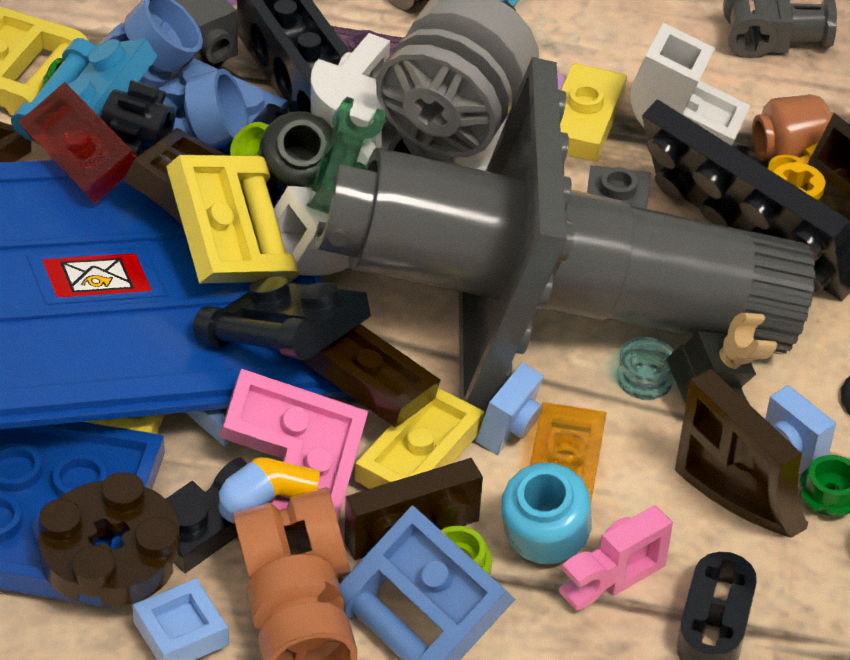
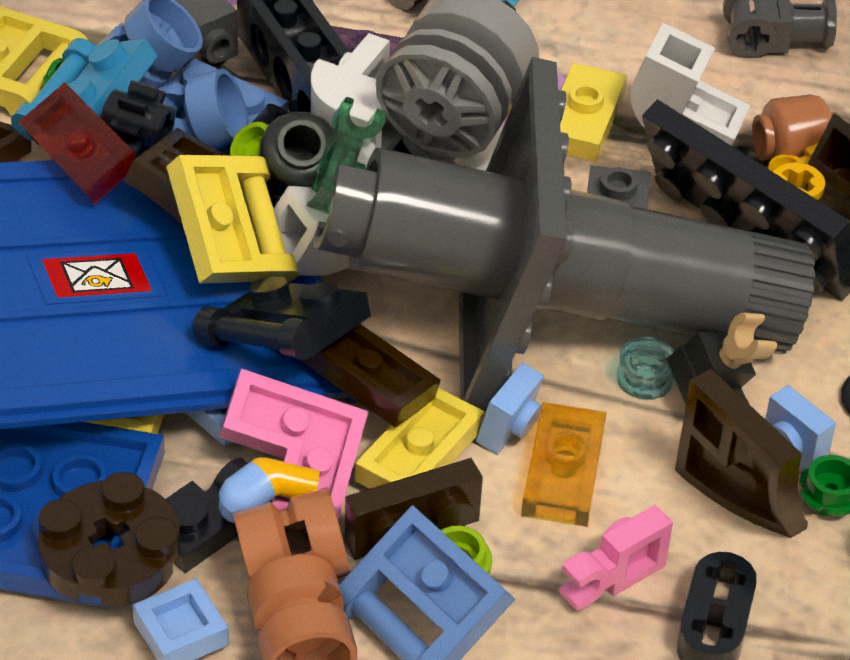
medium azure head [502,462,592,564] -> none

